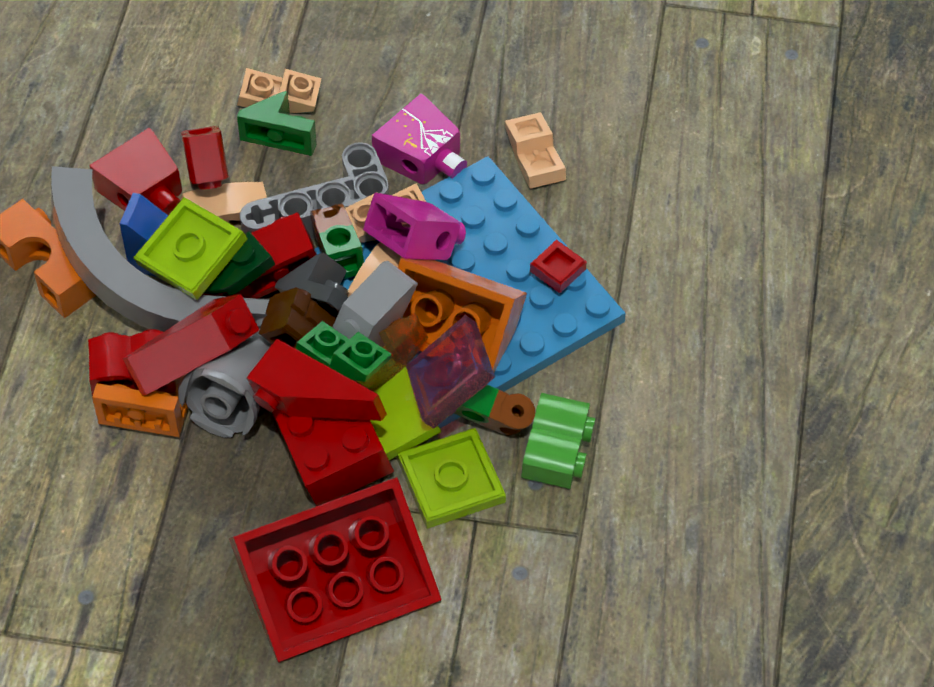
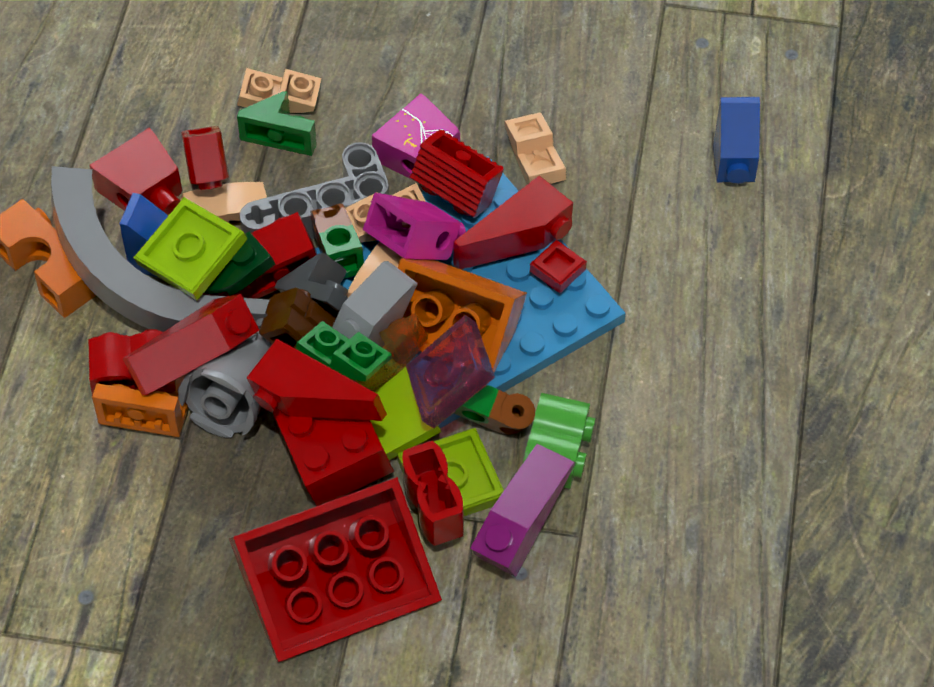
none -> red brick [402,441,464,546]
none -> red brick [410,129,504,218]
none -> red slope [453,175,573,269]
none -> magenta slope [470,444,575,577]
none -> blue slope [713,97,760,183]

